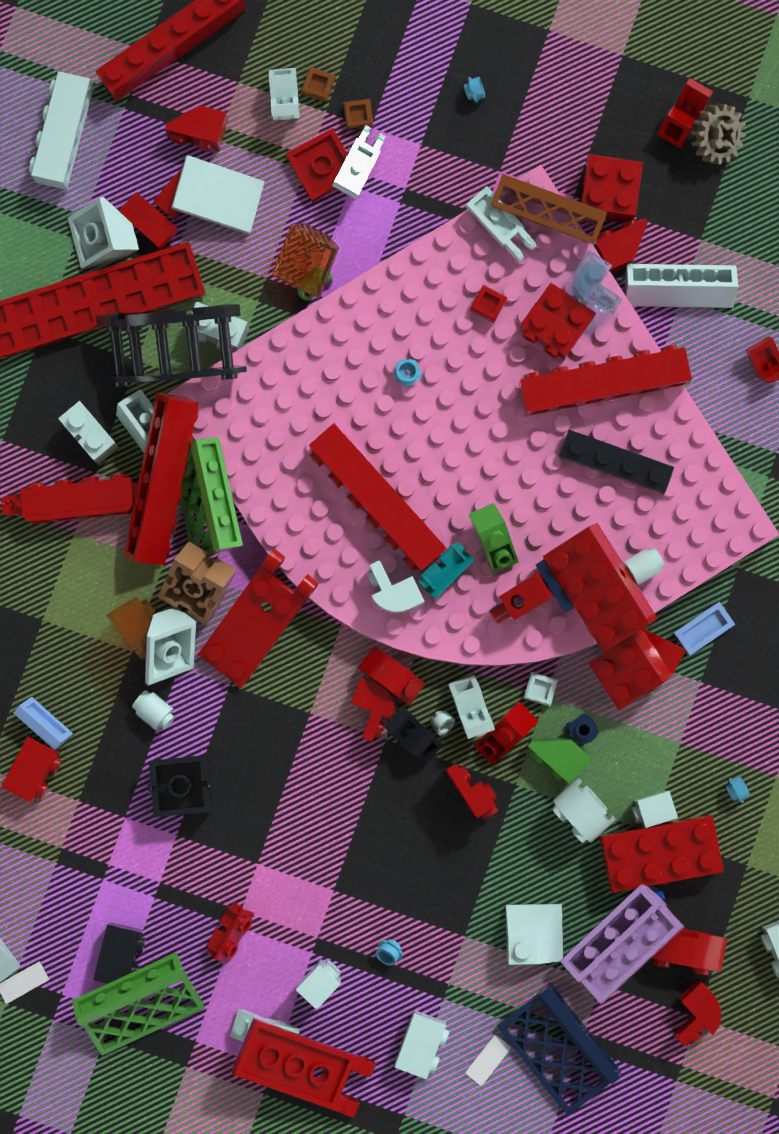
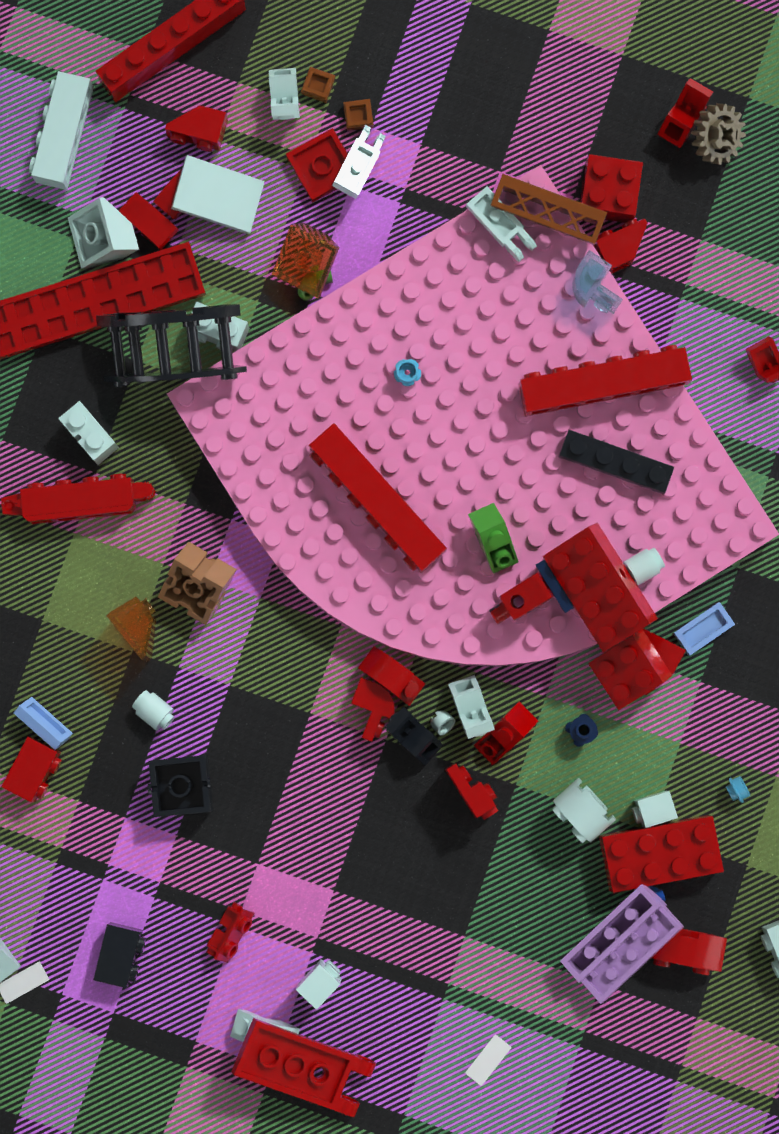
bright green fence [72,953,205,1055] -> none
light aqua brick [116,389,154,452] -> none
red brick [123,393,199,565] -> none
light aqua slope [145,607,196,685] -> none
bright green fence [180,437,243,558] -> none
red hinge [197,548,319,688] -> none
light aqua brick [367,560,425,614] -> none
medium azure plate [376,939,403,966] -> none
light aqua brick [394,1010,449,1080] -> none
teal hinge [418,541,475,599] -> none
medium azure plate [464,77,485,103] -> none
red tile [470,285,508,323] -> none
dark blue fence [497,982,621,1116] -> none
light aqua slope [506,904,563,965] -> none
red plate [519,282,597,360] -> none
light aqua tile [523,672,558,707] -> none
bright green slope [528,737,592,784] -> none
light aqua brick [624,264,738,308] -> none
red brick [673,979,721,1046] -> none

